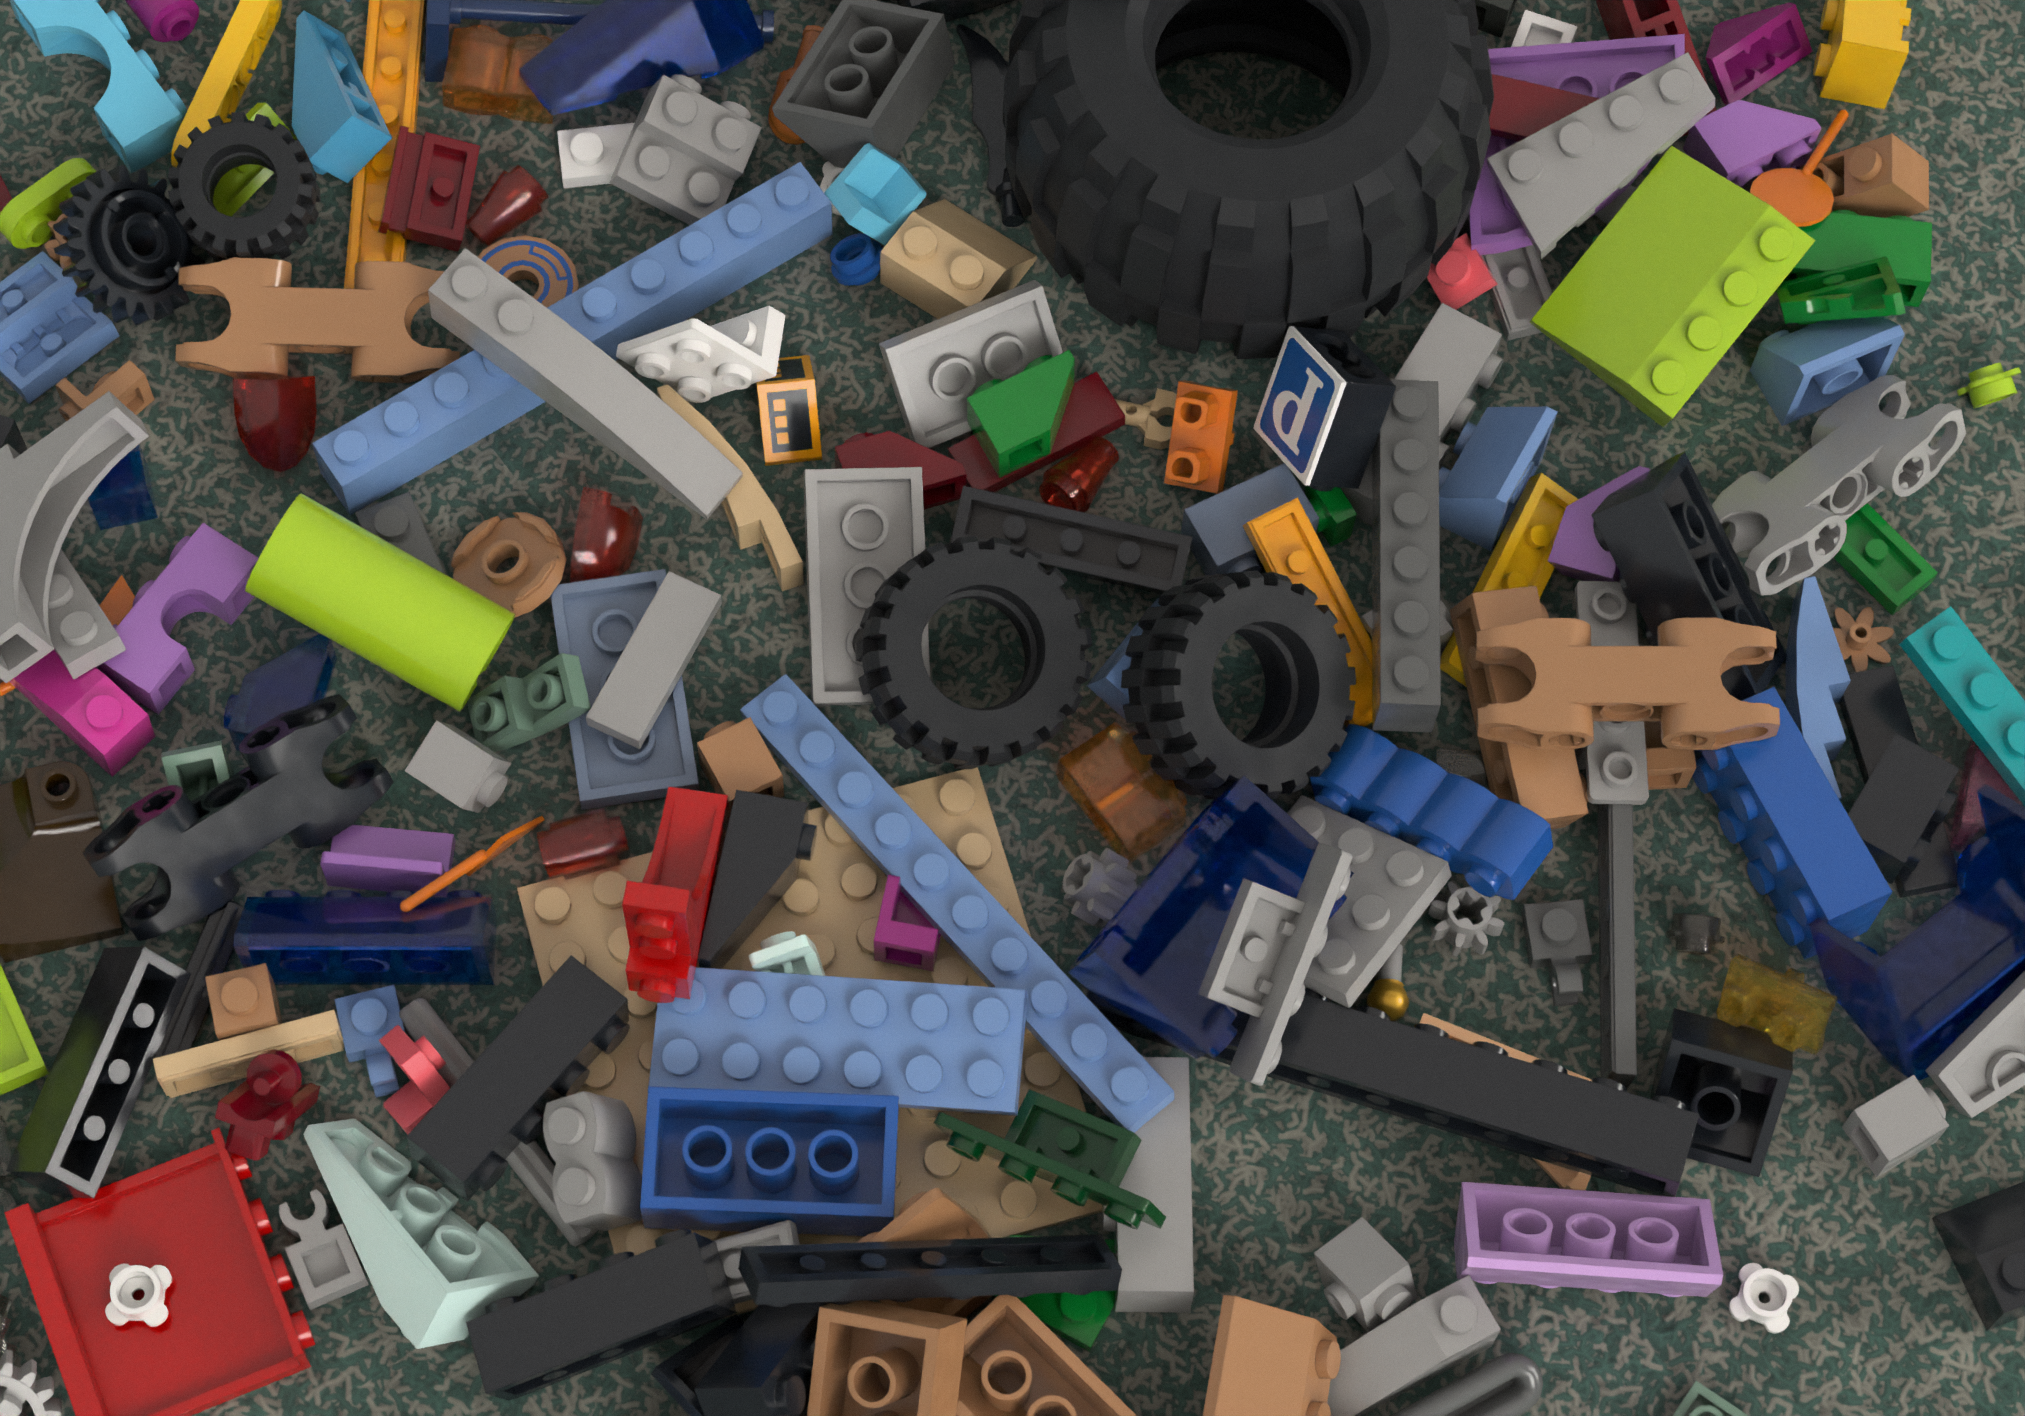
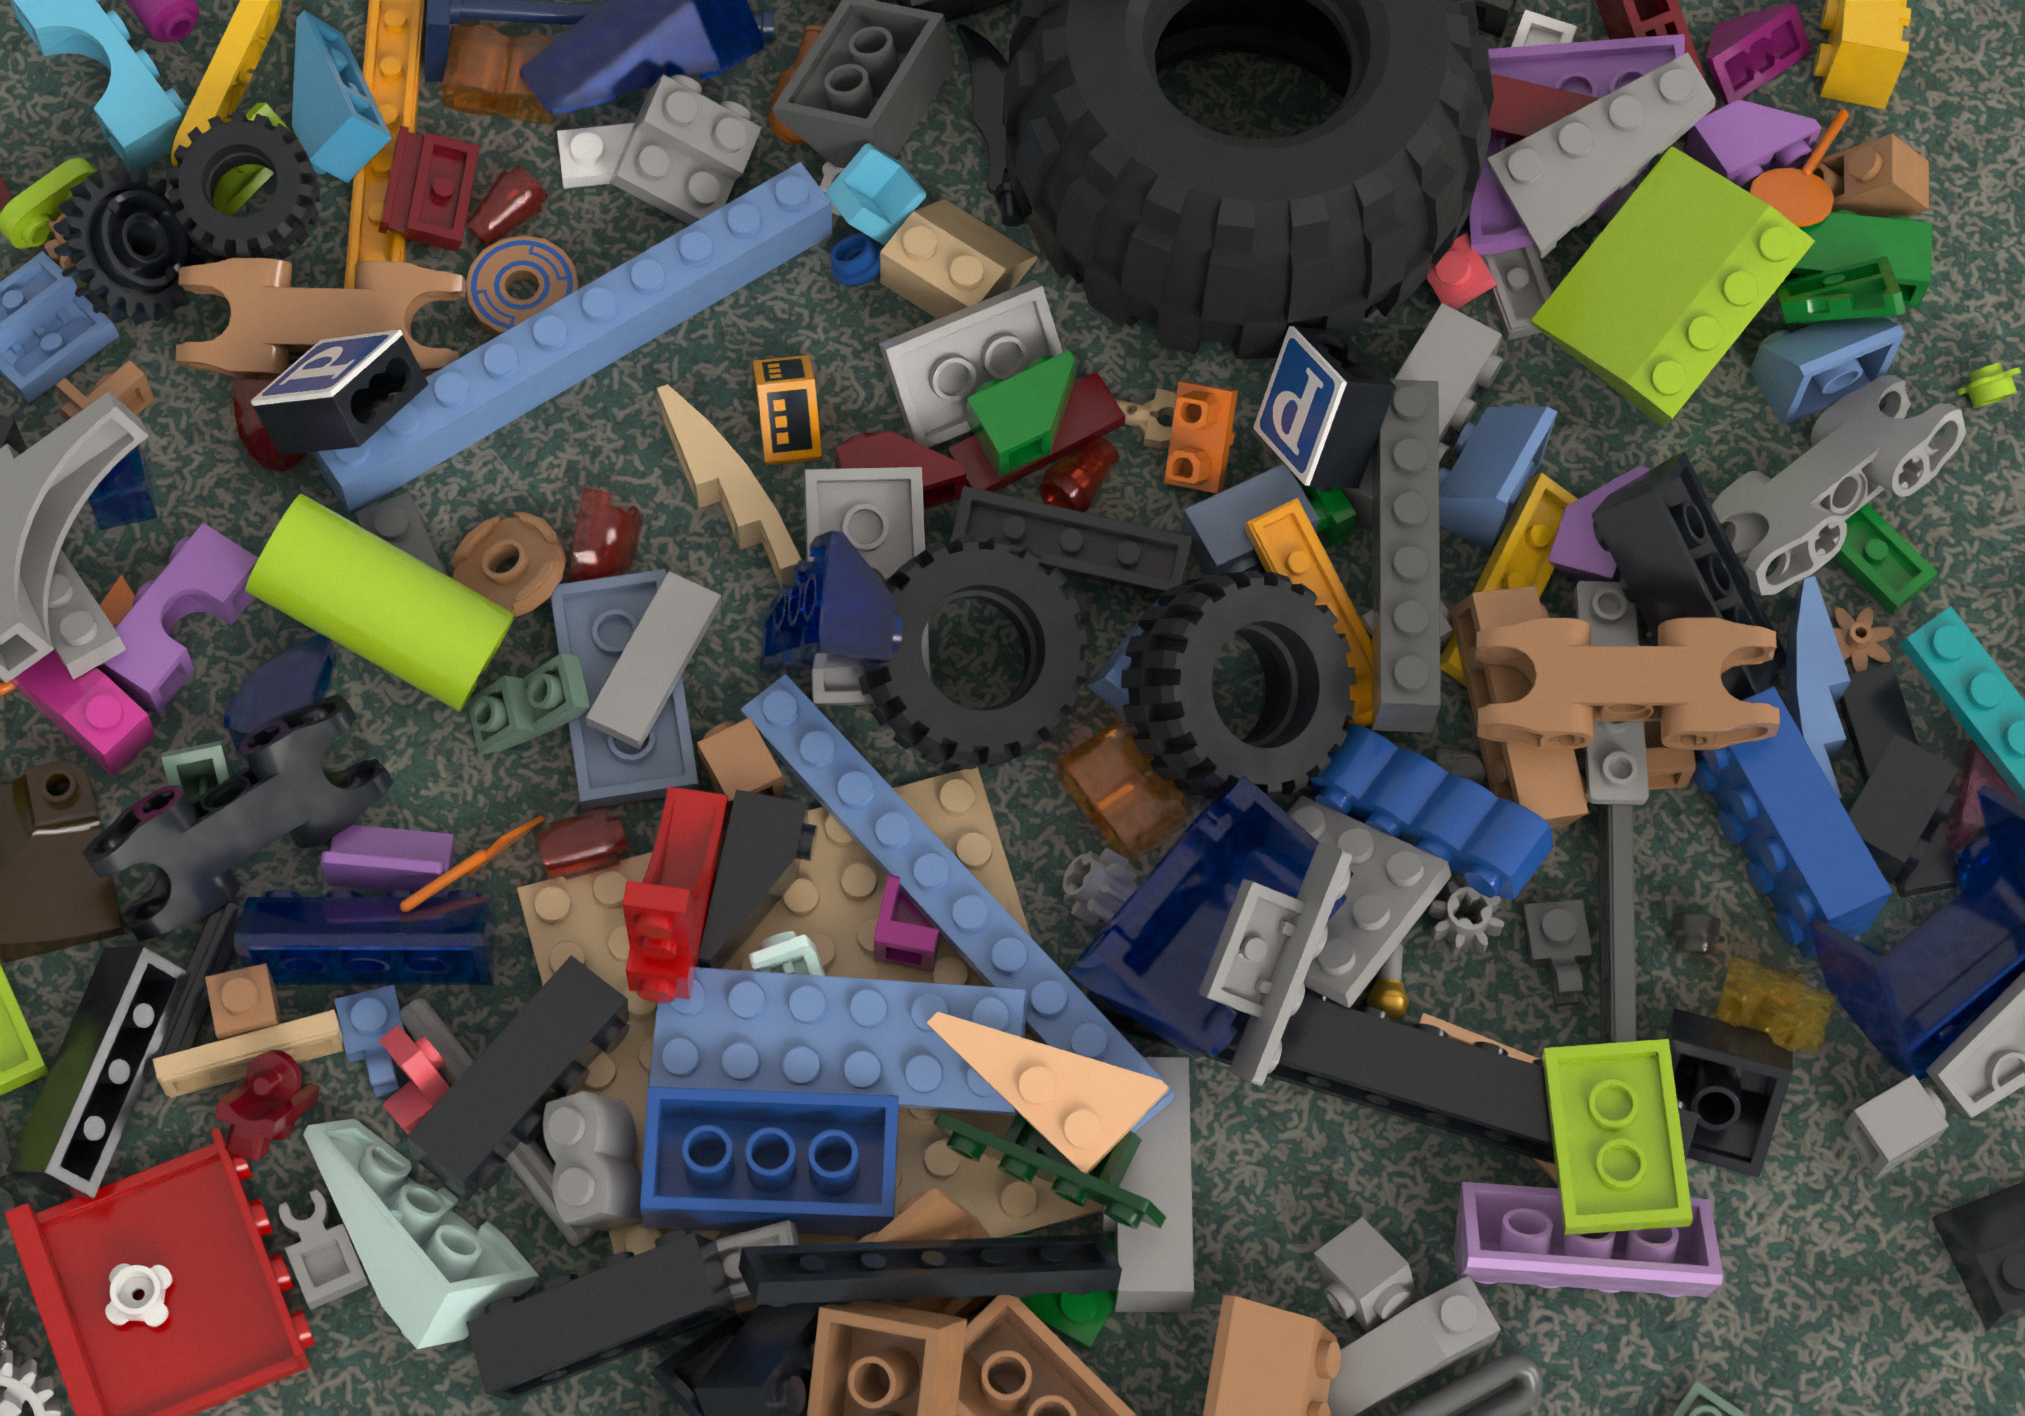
light grey brick [405,720,511,813] -> none
light grey slope [428,248,743,520] -> none
white bracket [616,306,785,403] -> none
white plate [1729,1263,1799,1334] -> none
none -> black piece [250,330,429,455]
none -> clear blue wedge [760,531,902,671]
none -> light nougat wing [927,1012,1169,1174]
none -> lime plate [1542,1039,1693,1235]

